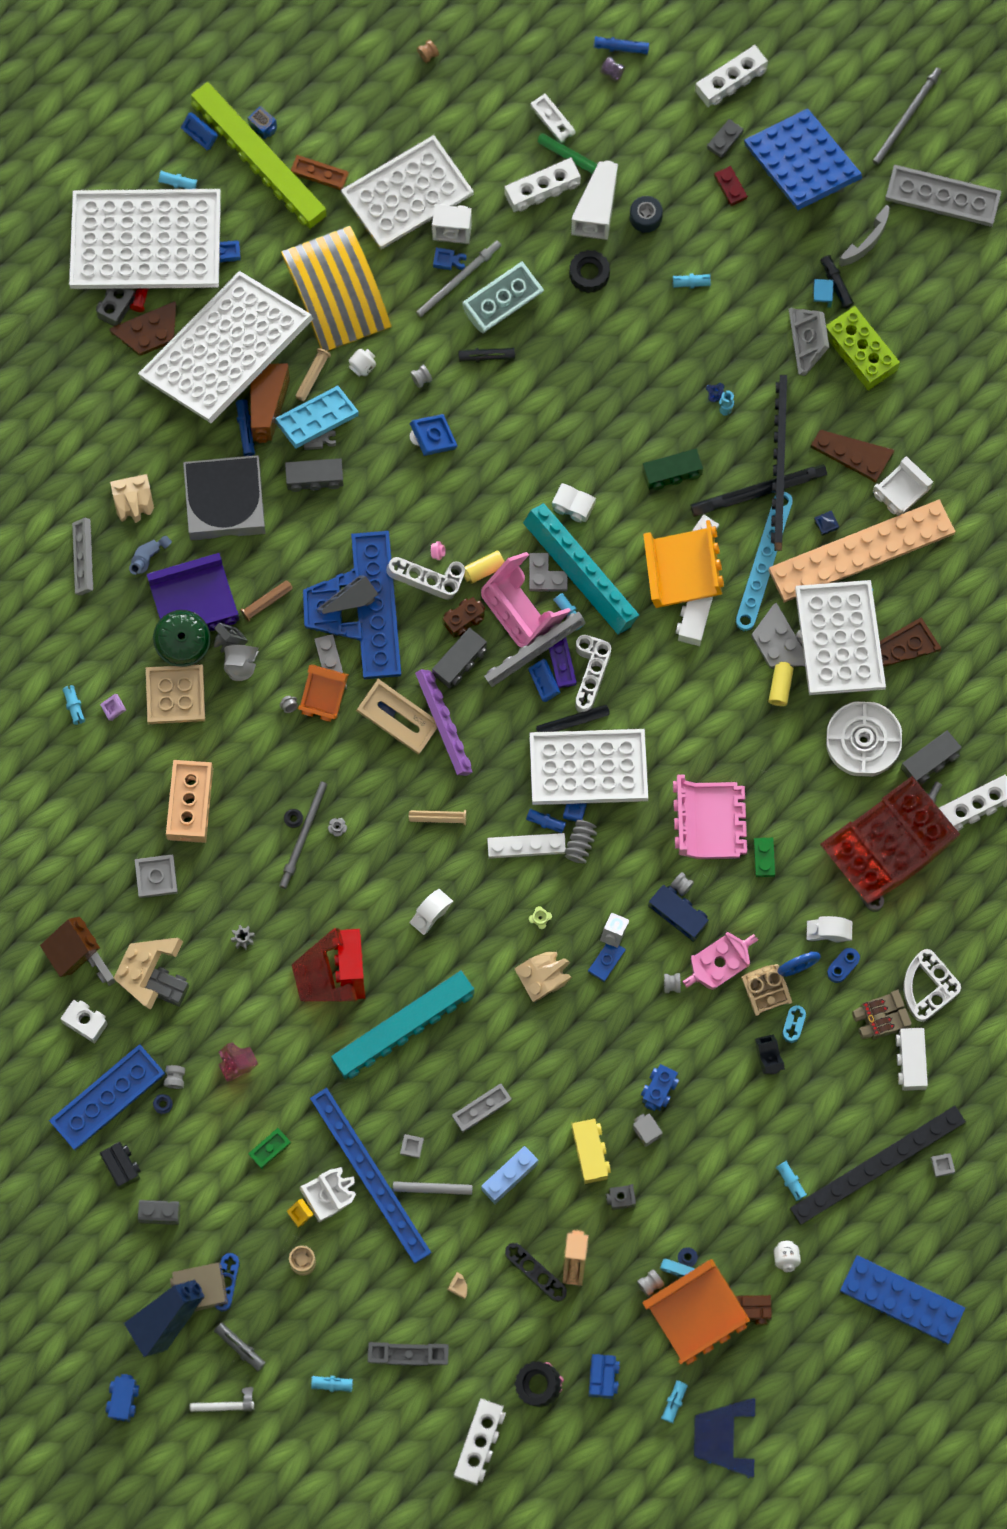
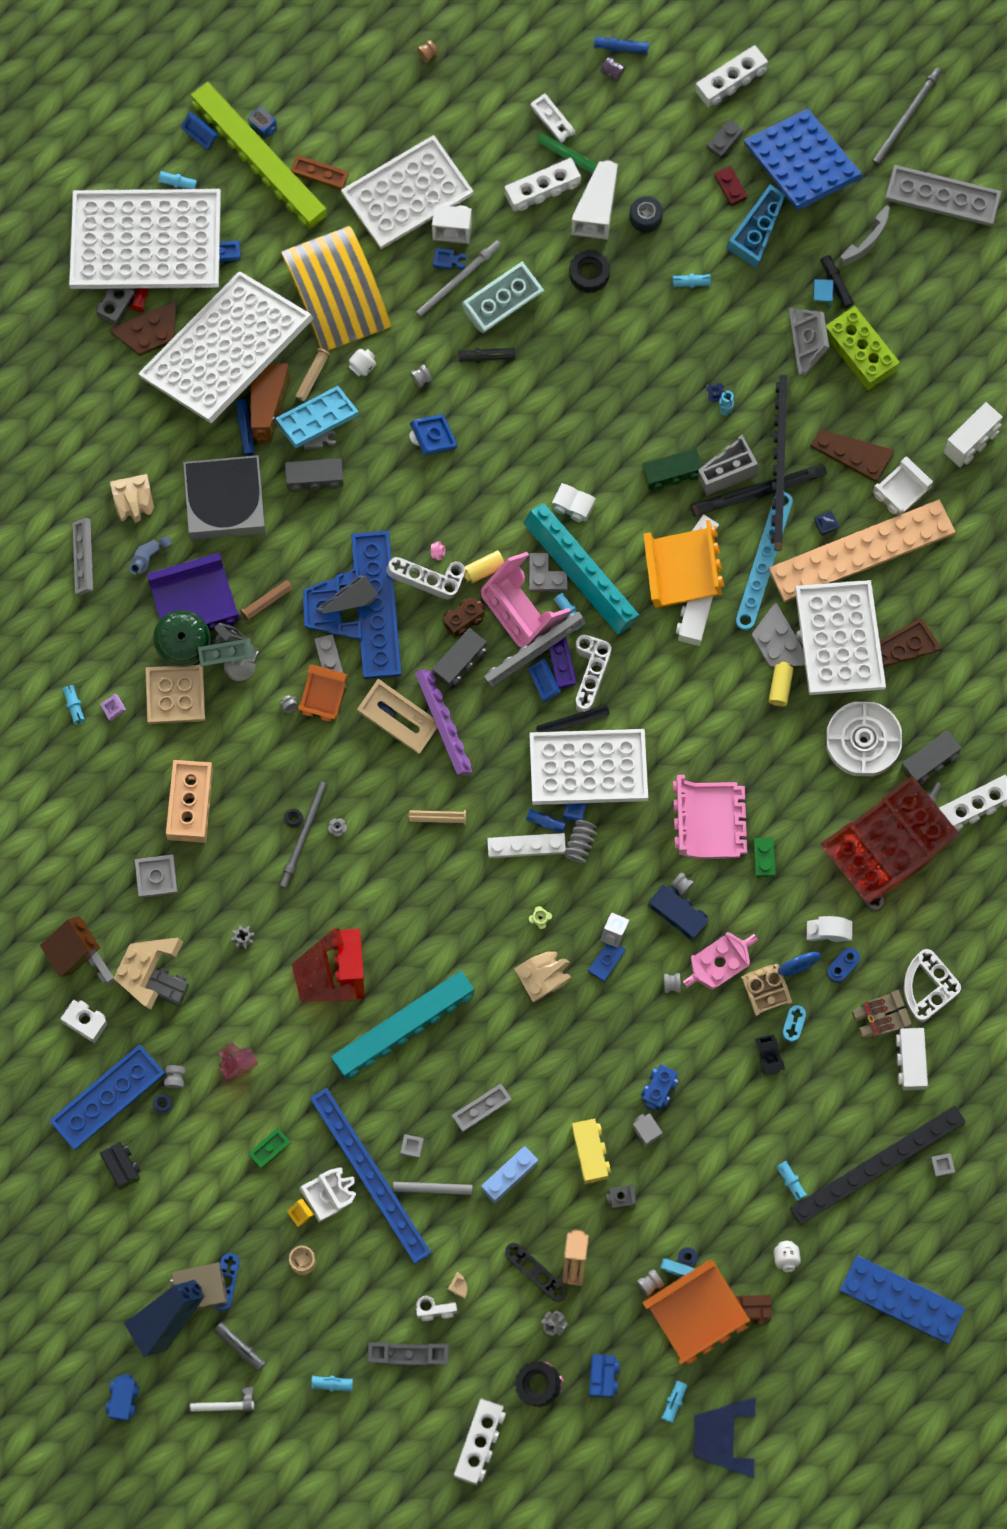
dark grey brick [138,1200,180,1225] -> none
white brick [409,889,453,935] -> none
none -> sand green plate [198,639,254,666]
none -> white plate [416,1296,457,1321]
none -> light grey gear [541,1311,567,1336]
none -> light grey wedge [698,435,758,496]
none -> dark azure wedge [726,184,785,269]
none -> white brick [944,402,1002,467]

